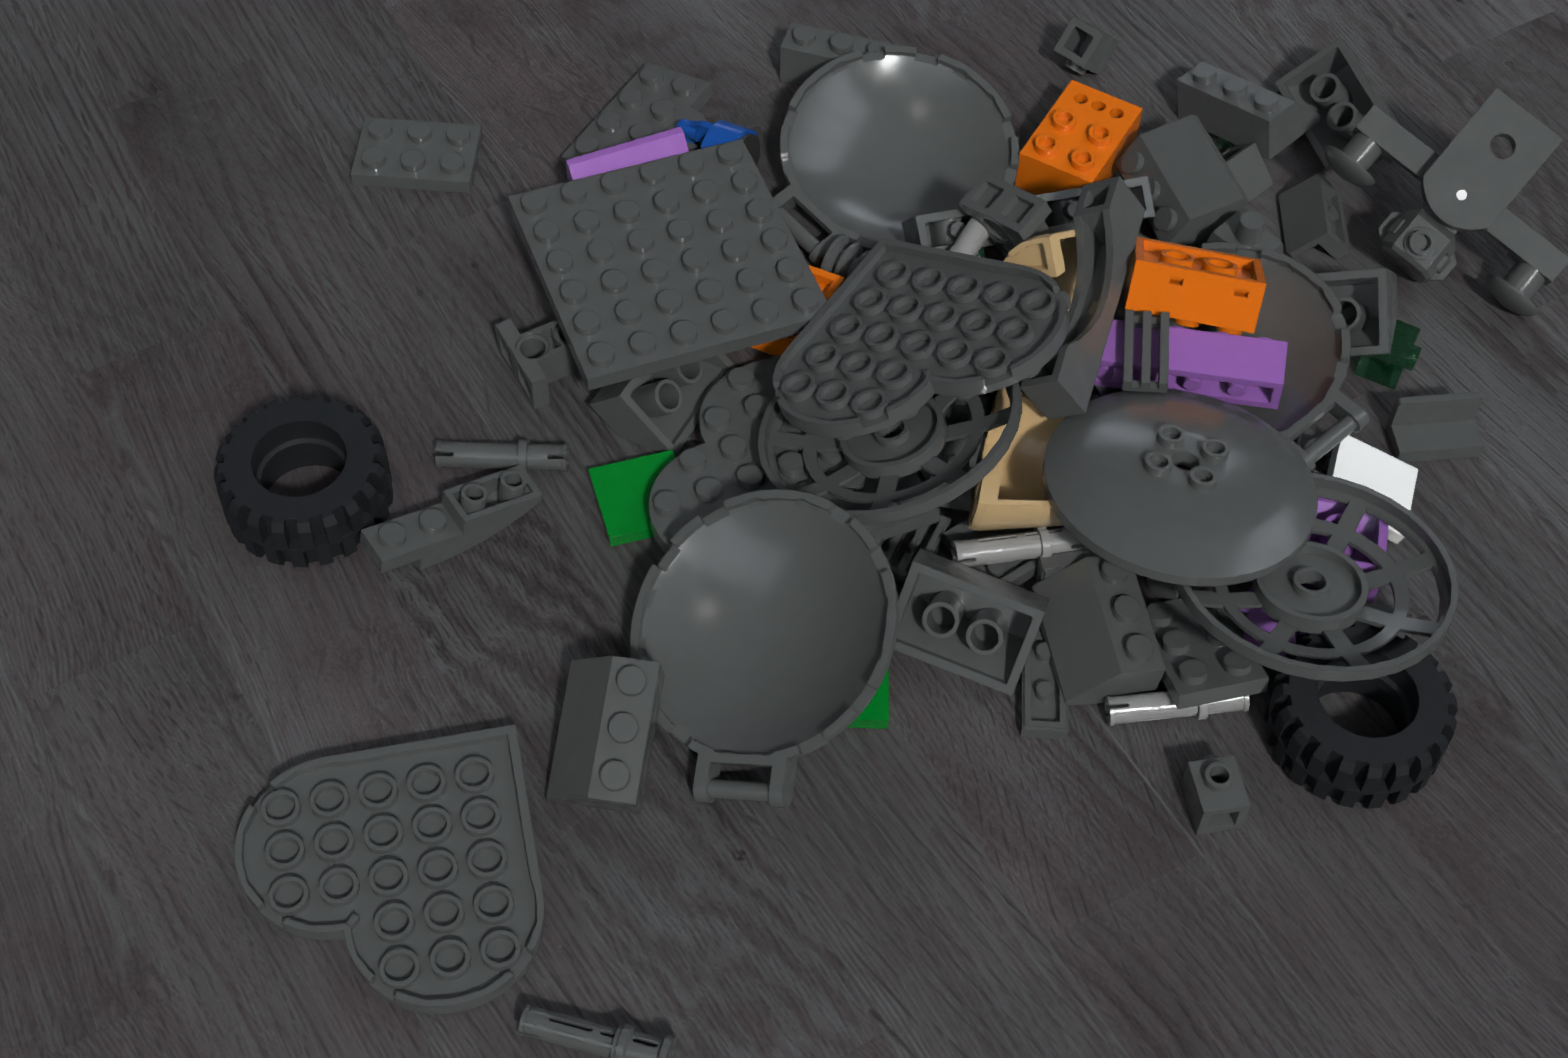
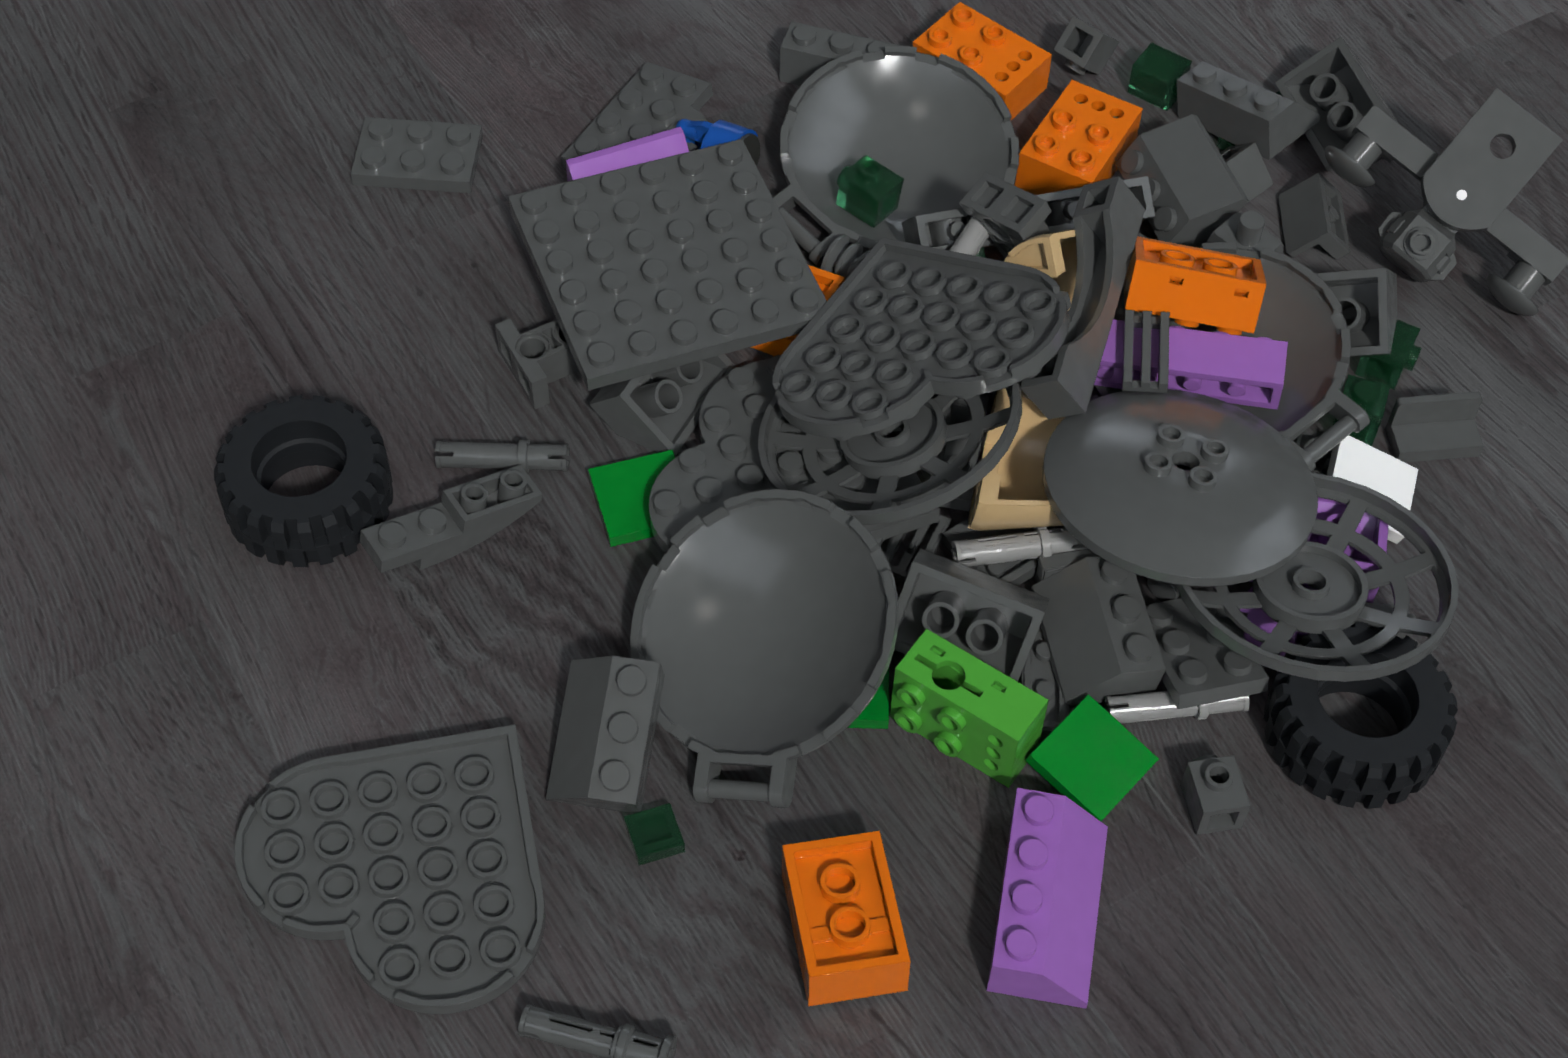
none -> clear green tile [624,803,685,866]
none -> orange piece [782,831,911,1007]
none -> clear green brick [836,155,904,228]
none -> bright green piece [890,628,1049,788]
none -> orange piece [912,2,1052,120]
none -> medium lavender slope [986,788,1108,1009]
none -> green tile [1025,694,1159,821]
none -> clear green brick [1127,42,1192,111]
none -> clear green brick [1332,374,1390,446]

